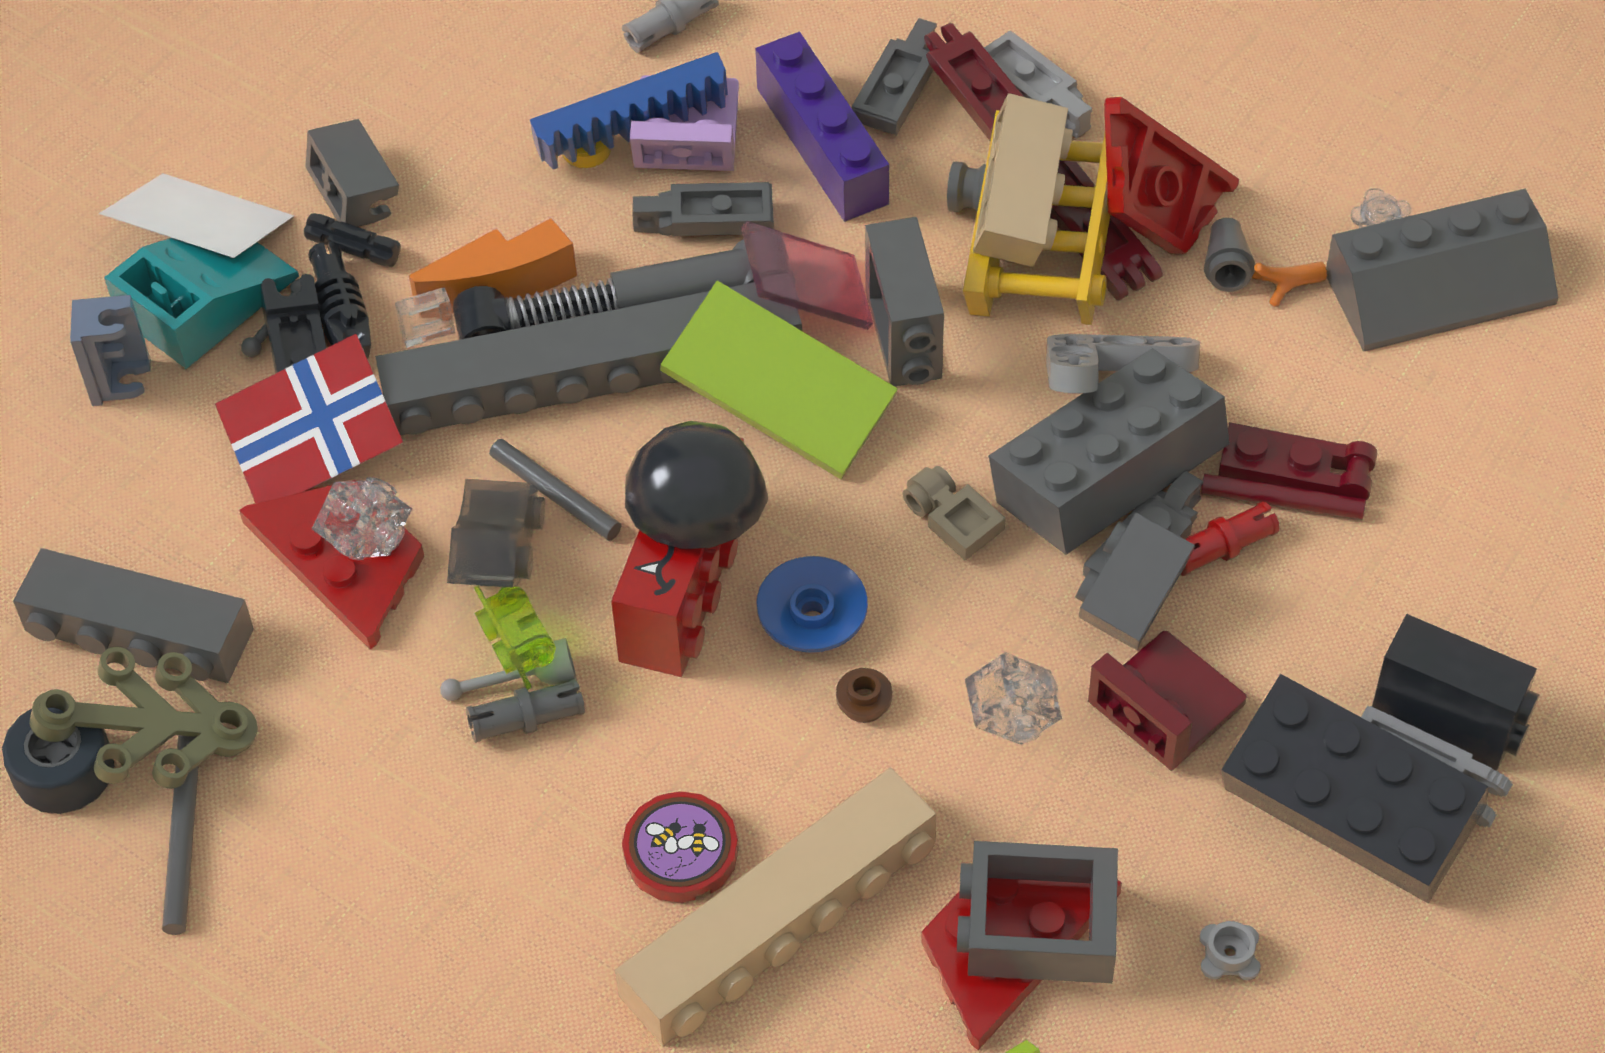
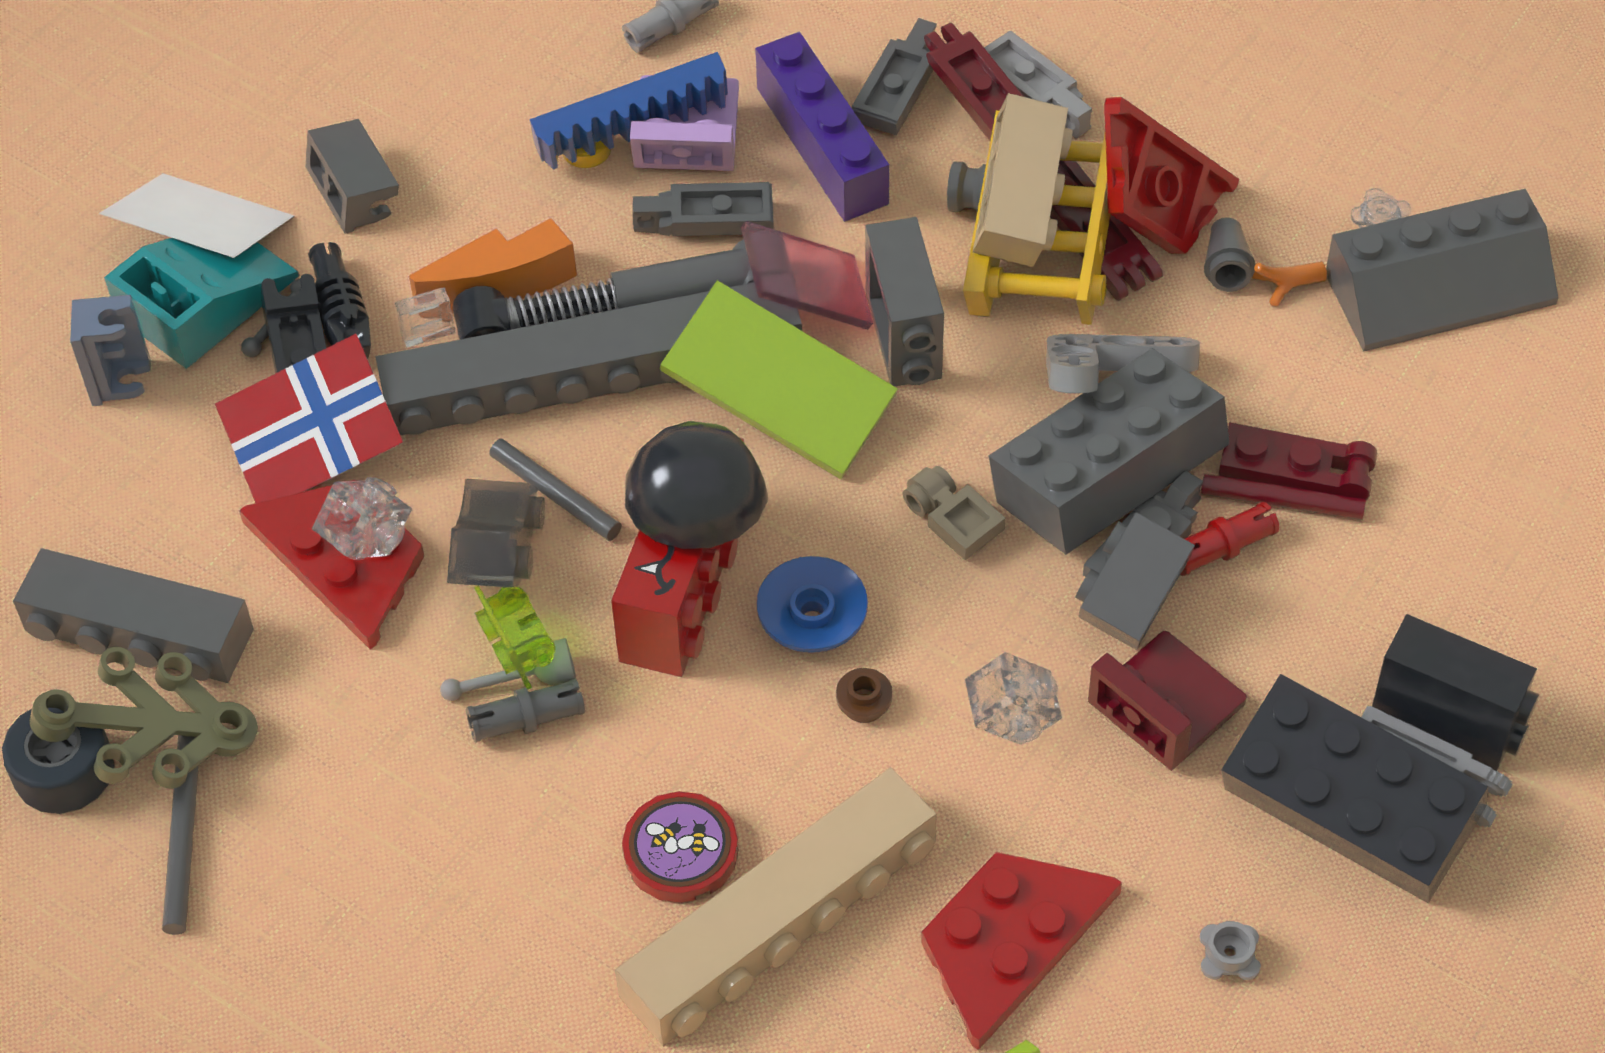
black axle [304,213,401,267] -> none
dark grey window [957,841,1118,984] -> none

